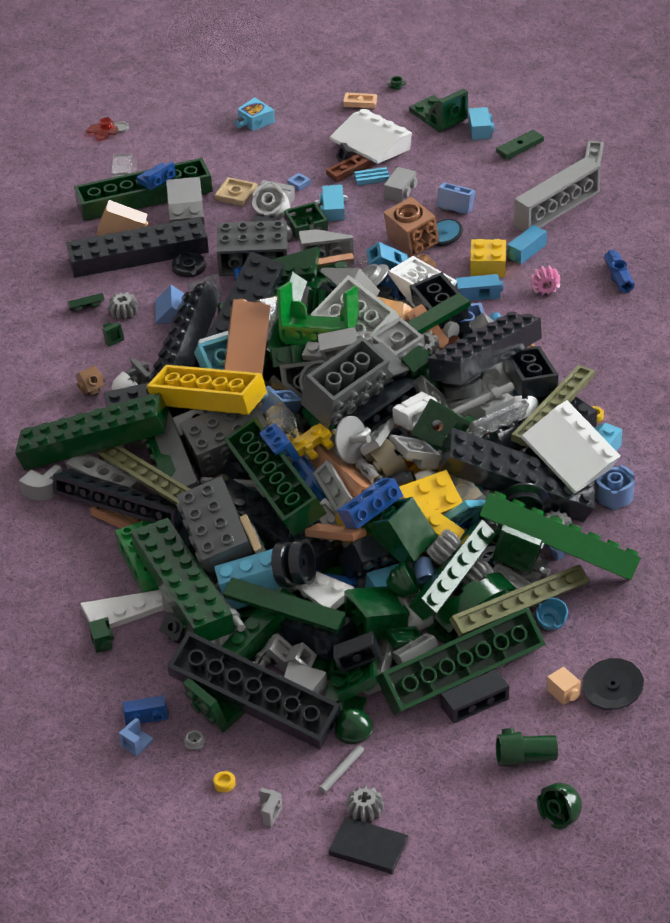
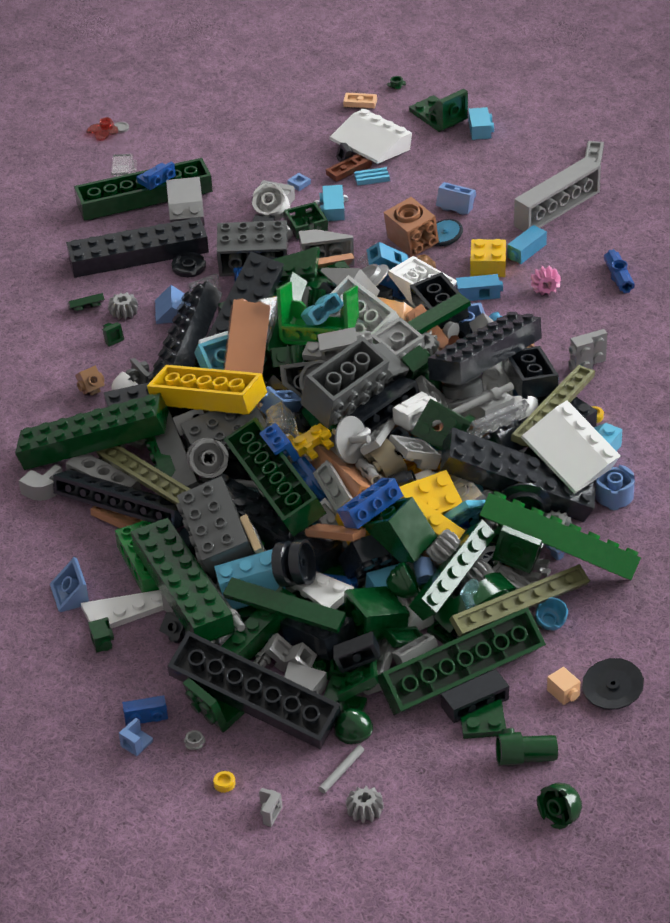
light nougat slope [96,200,148,236] -> none
tan tile [214,177,258,207] -> none
medium azure torso [235,97,275,131] -> none
black tile [329,817,408,874] -> none
light grey brick [384,167,418,202] -> none
dark green tile [496,130,544,160] -> none
none -> medium blue slope [50,557,89,612]
none -> light grey brick [186,438,228,478]
none -> medium azure brick [301,293,343,326]
none -> clear light blue arm [460,579,479,609]
none -> dark green wing [461,699,506,739]
none -> light grey plate [568,329,607,371]

